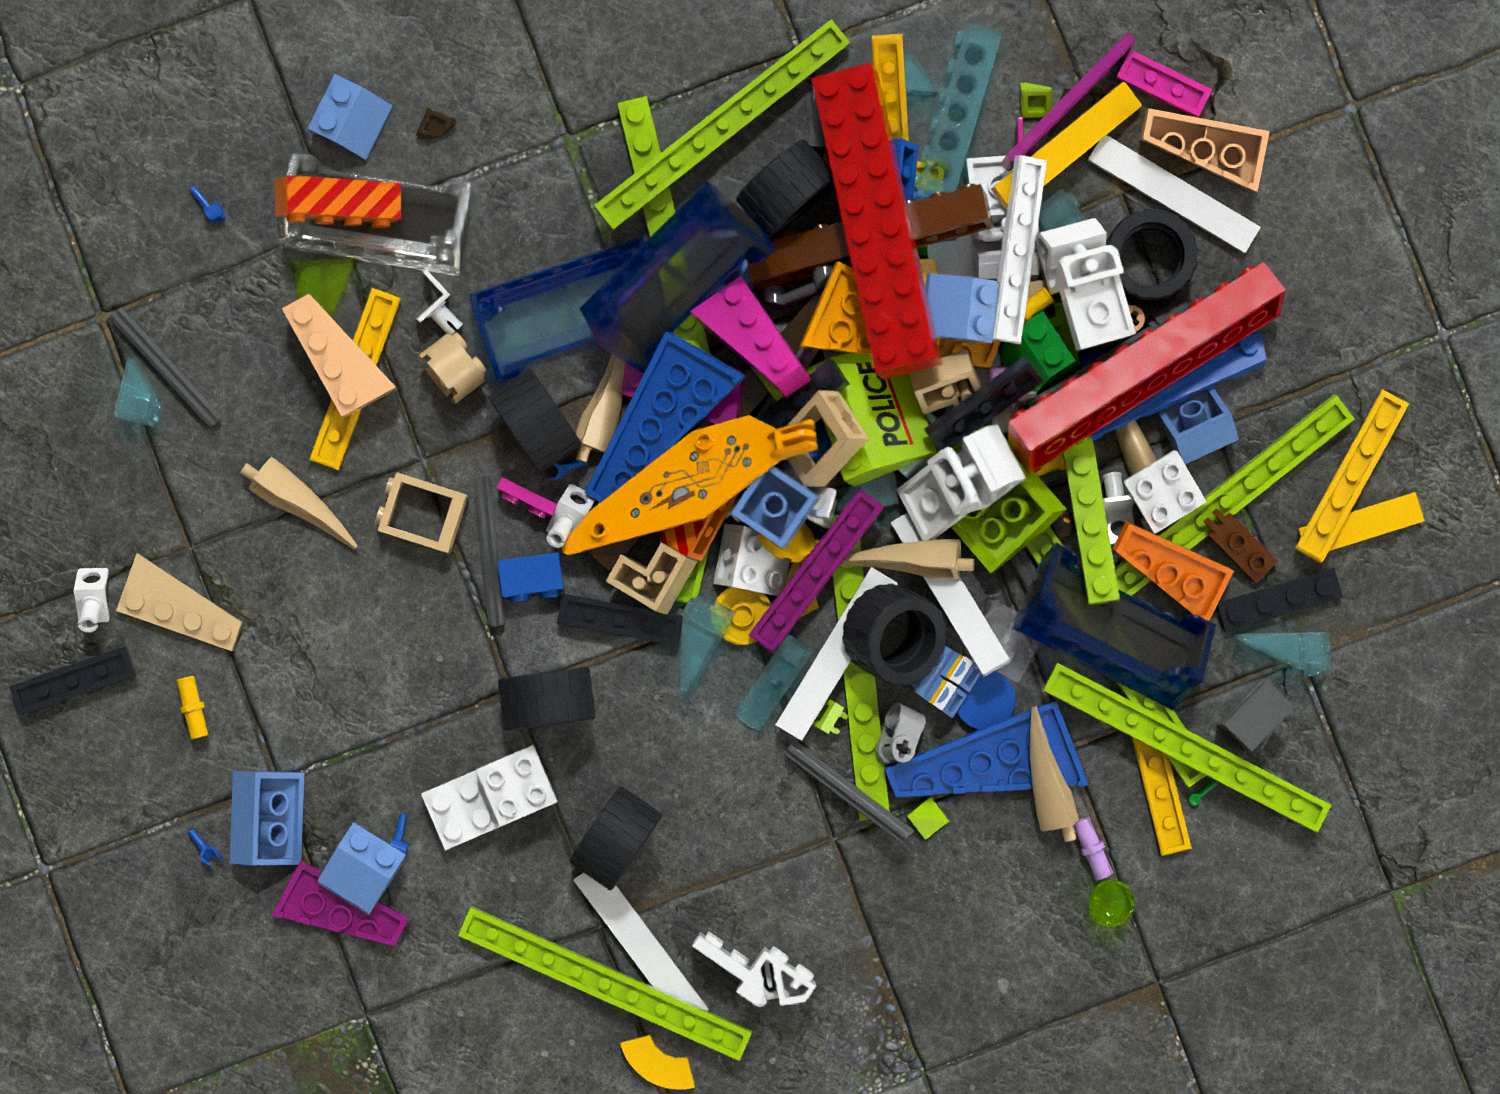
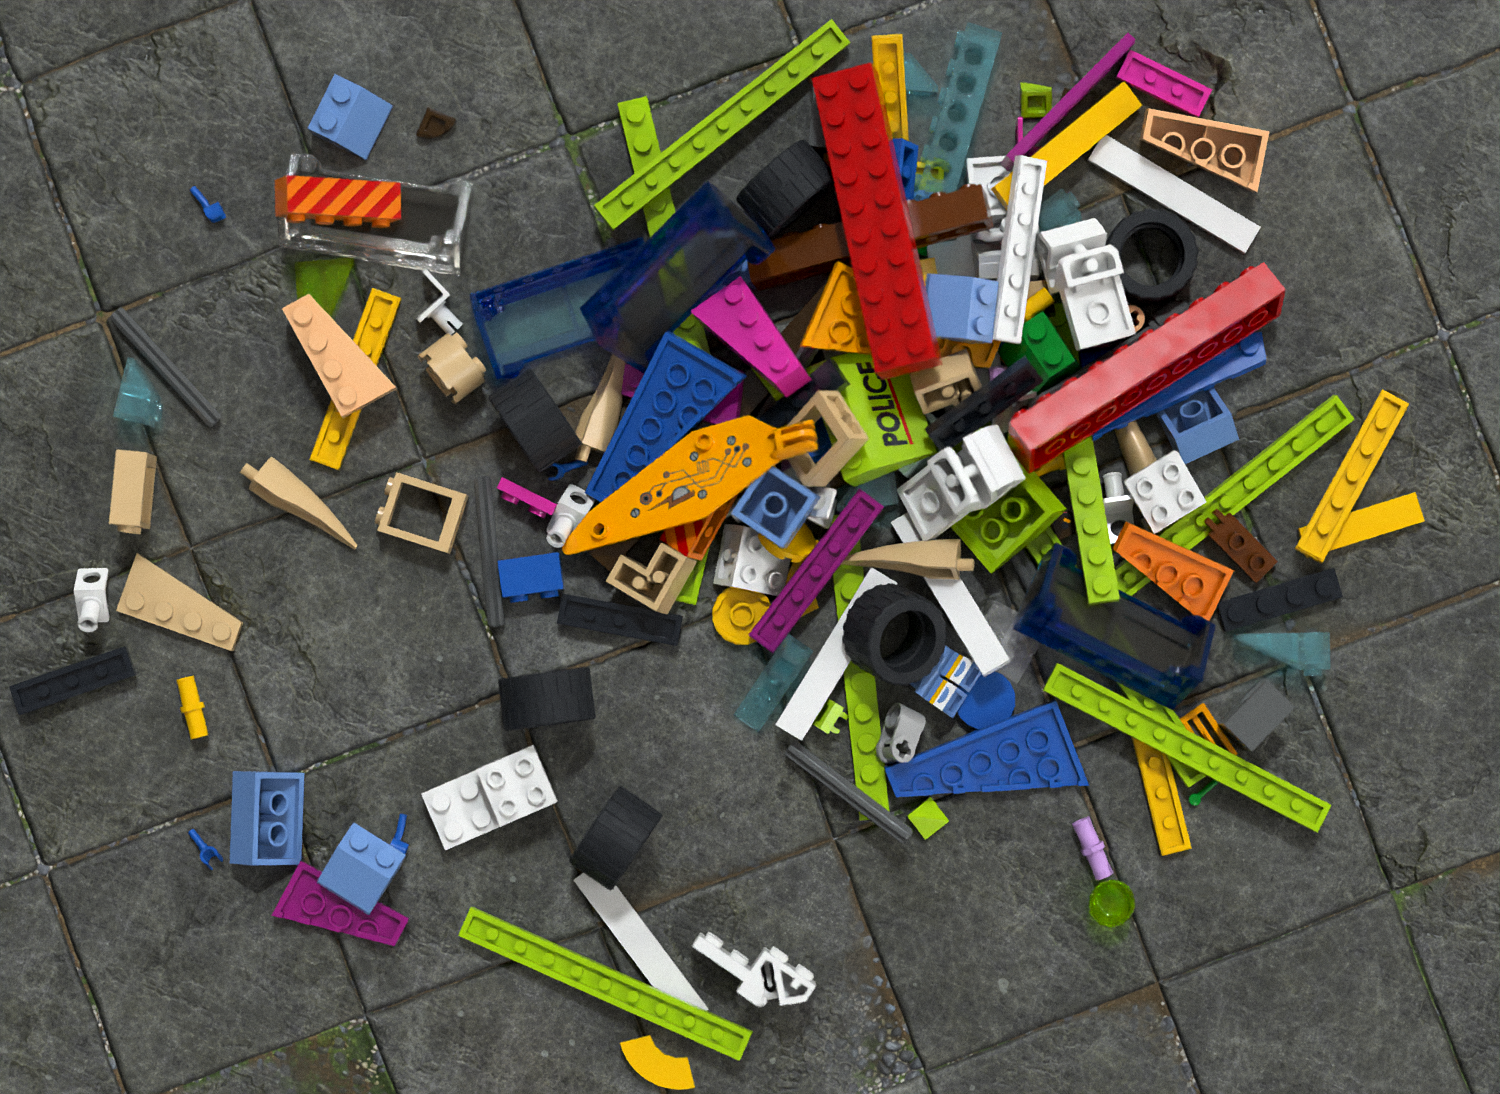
clear light blue slope [680,594,736,694] -> none
dark grey bar [760,264,834,308] -> none
tan piece [1030,706,1079,842] -> none
none -> tan window [109,450,157,534]
none -> light orange tile [1179,703,1238,755]

